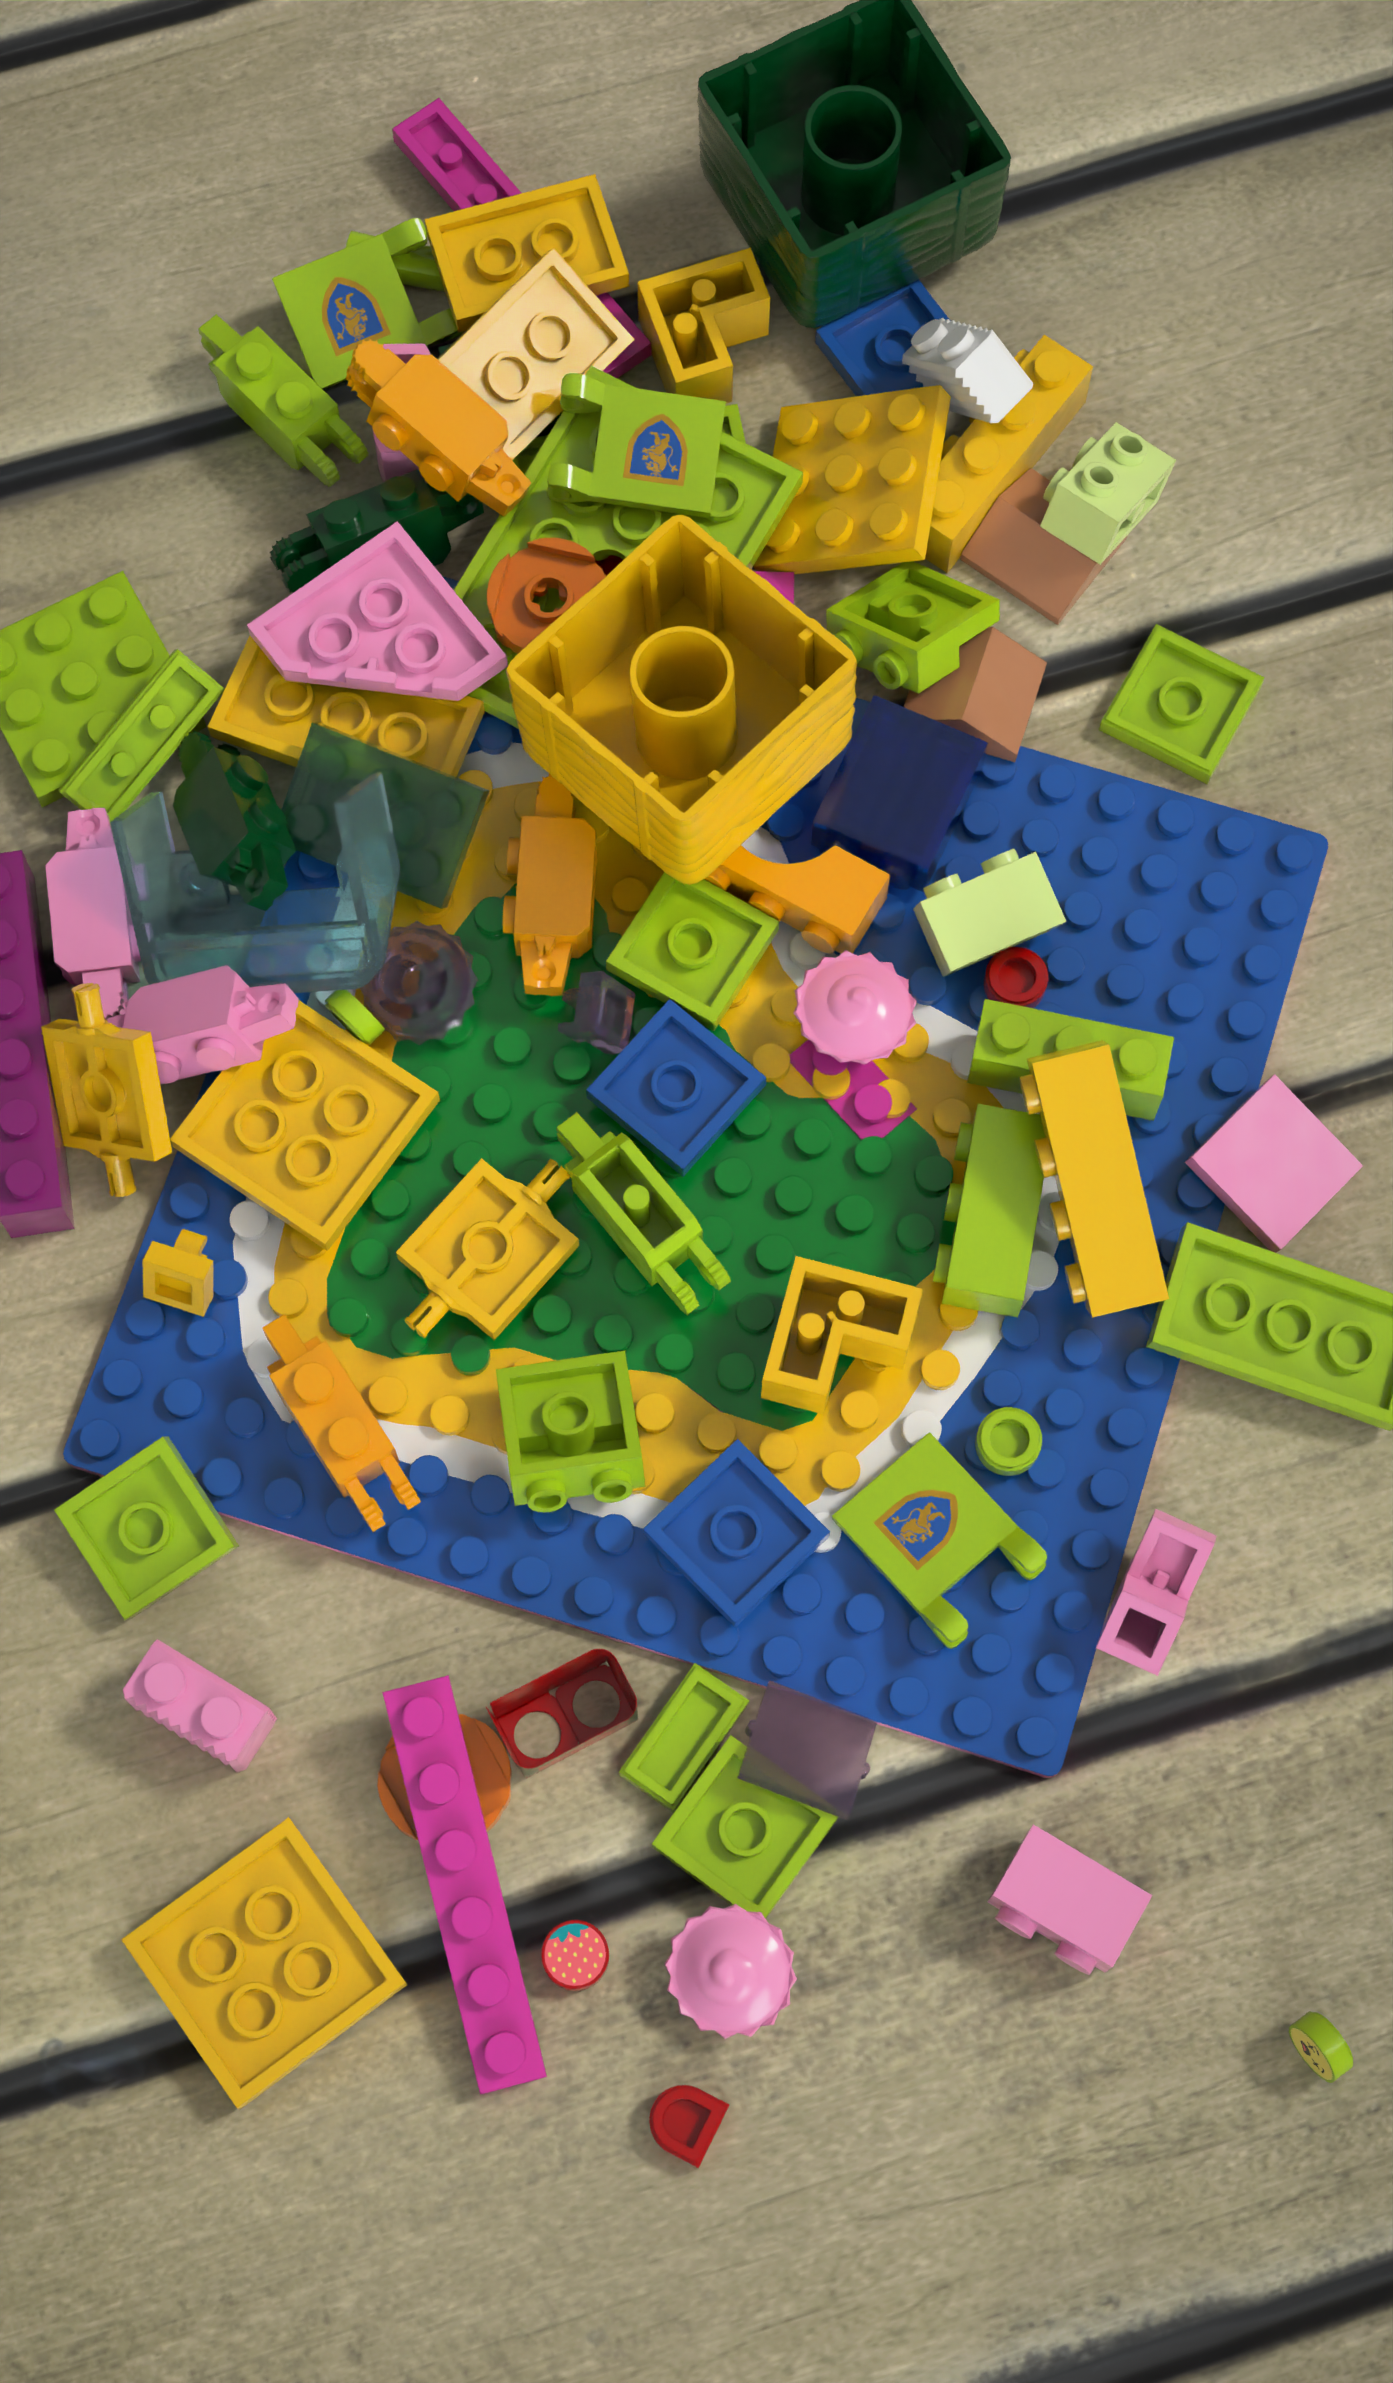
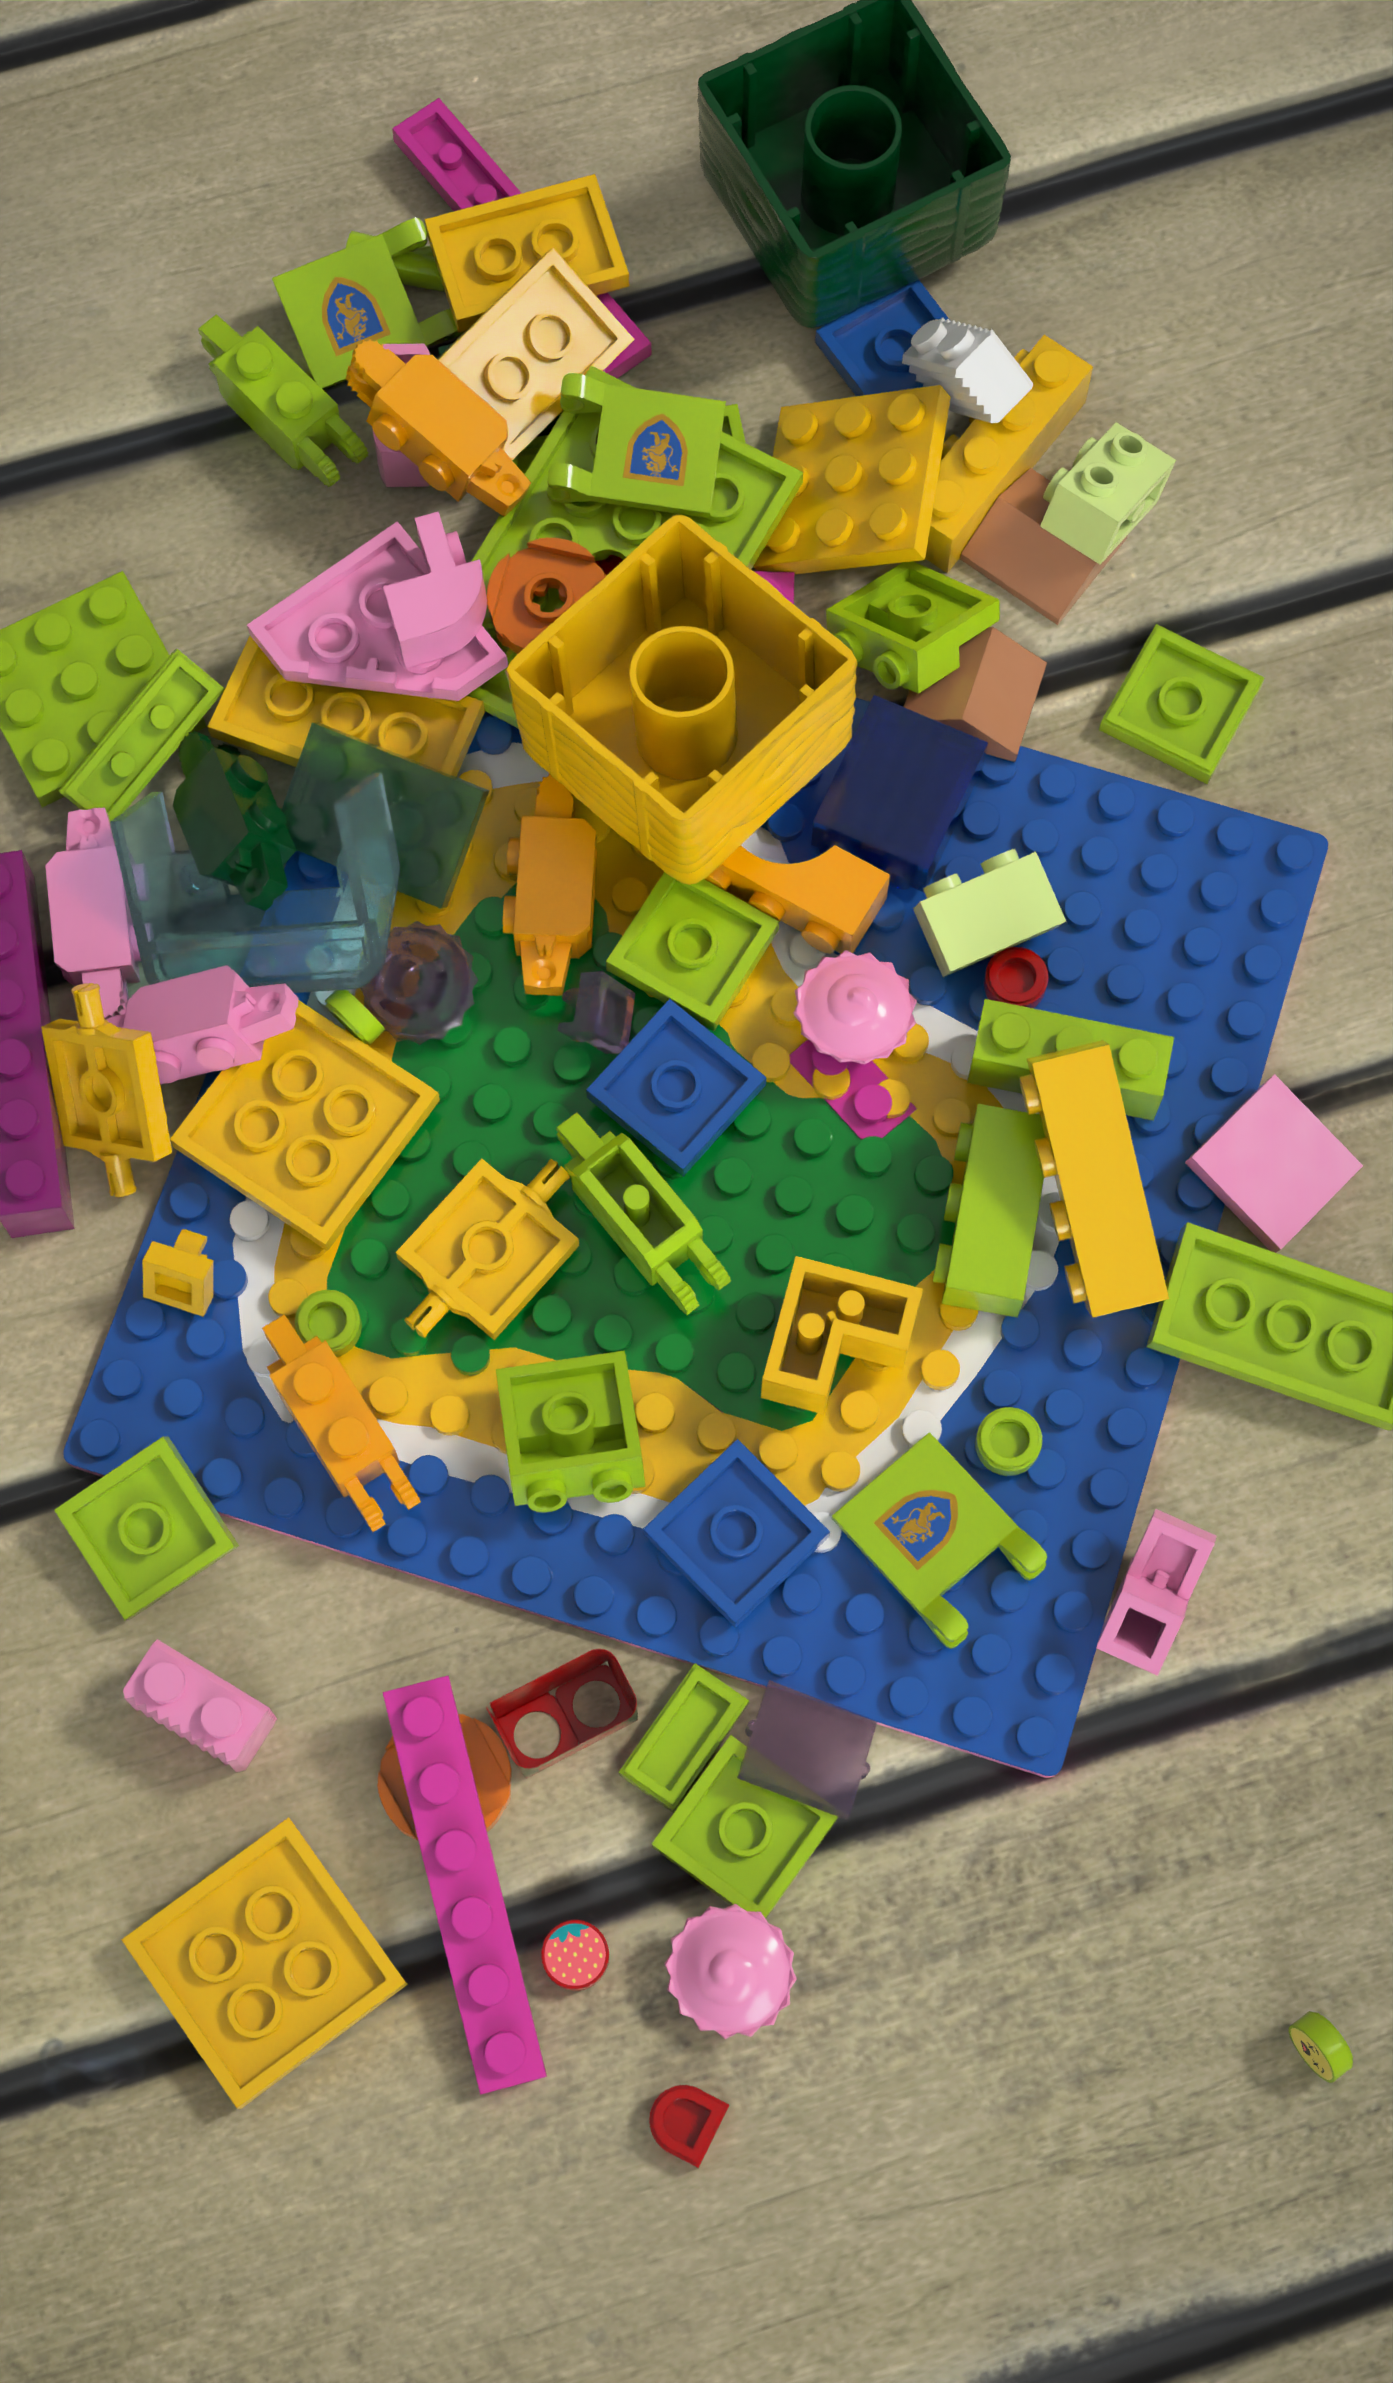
dark green hinge [270,469,484,593] -> none
yellow brick [637,248,770,403] -> none
bright pink brick [988,1824,1153,1975] -> none
none -> lime tile [295,1290,362,1357]
none -> bright pink brick [383,511,487,668]

